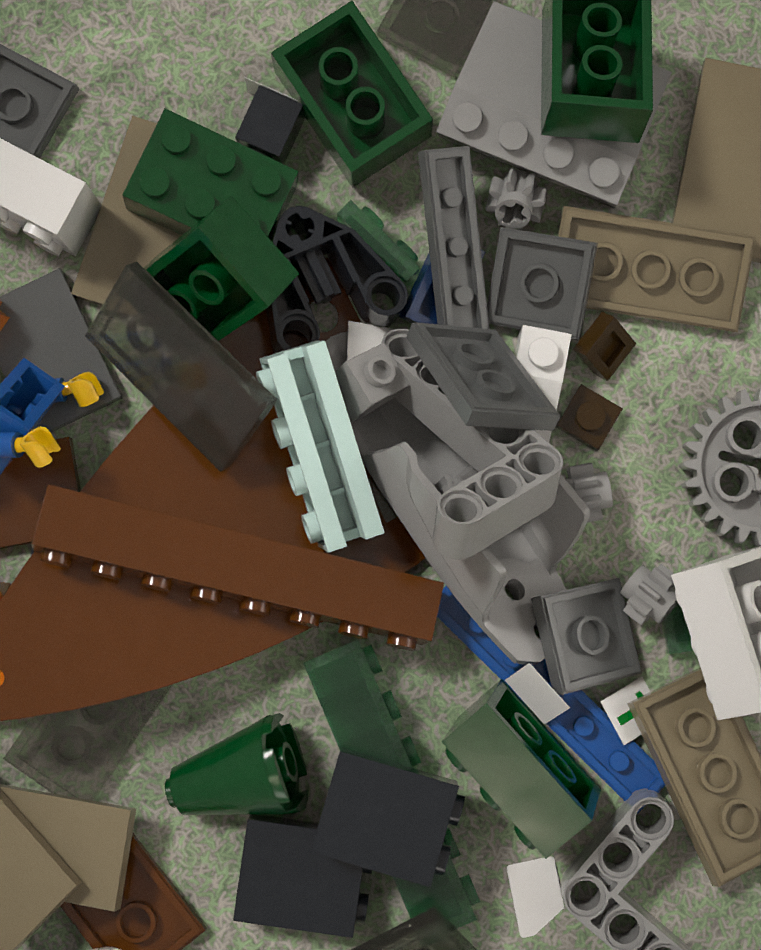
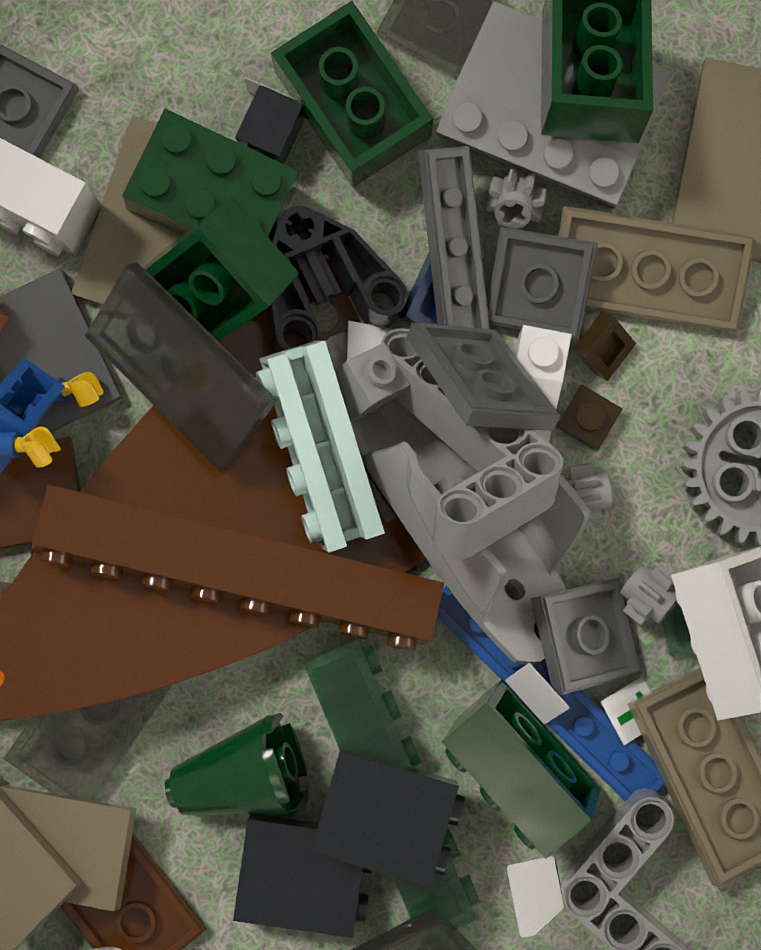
clear green plate [337,200,420,289] -> none

